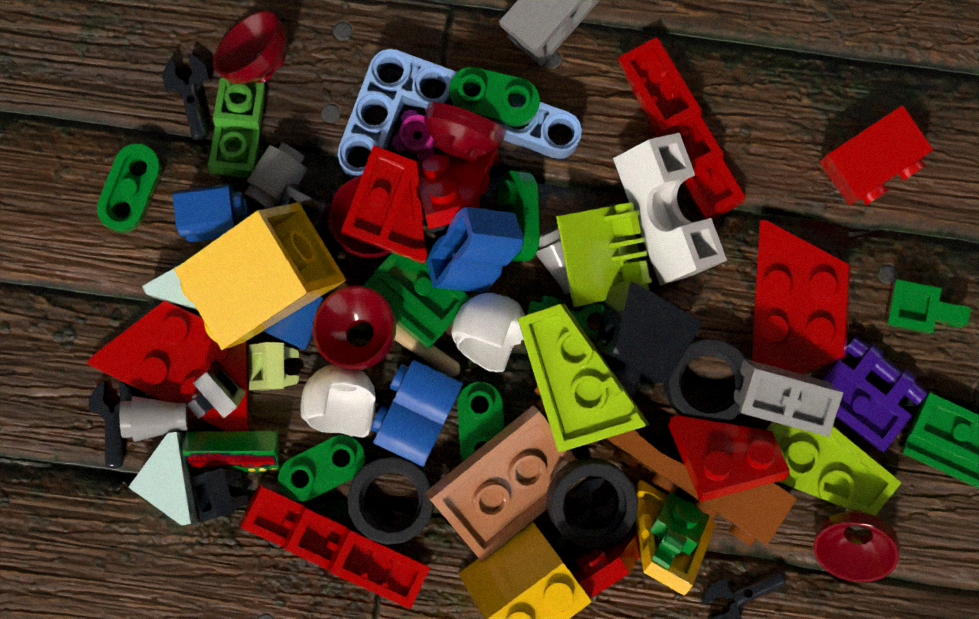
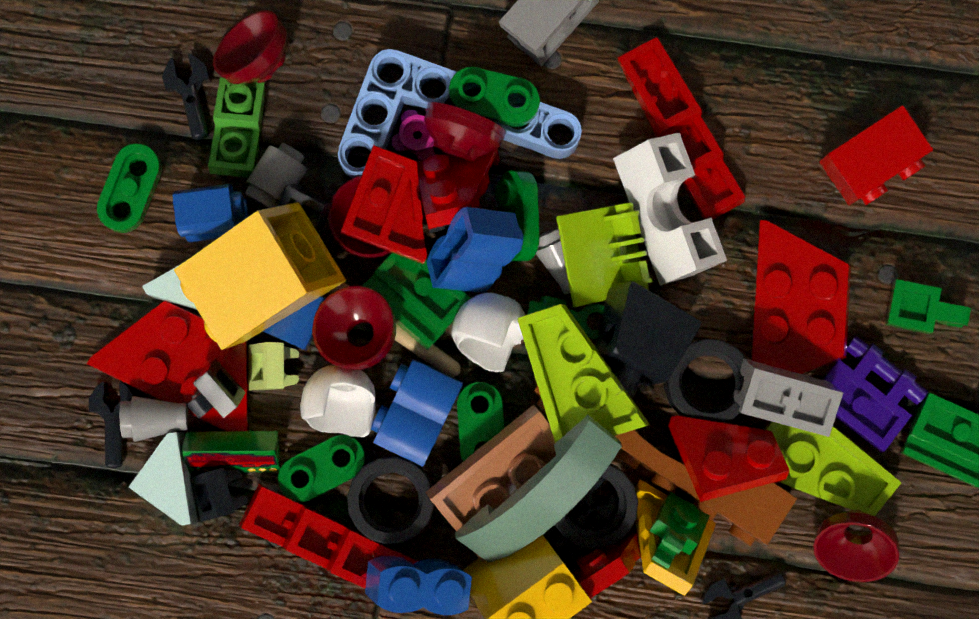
none -> blue brick [365,556,472,615]
none -> sand green slope [455,415,622,563]

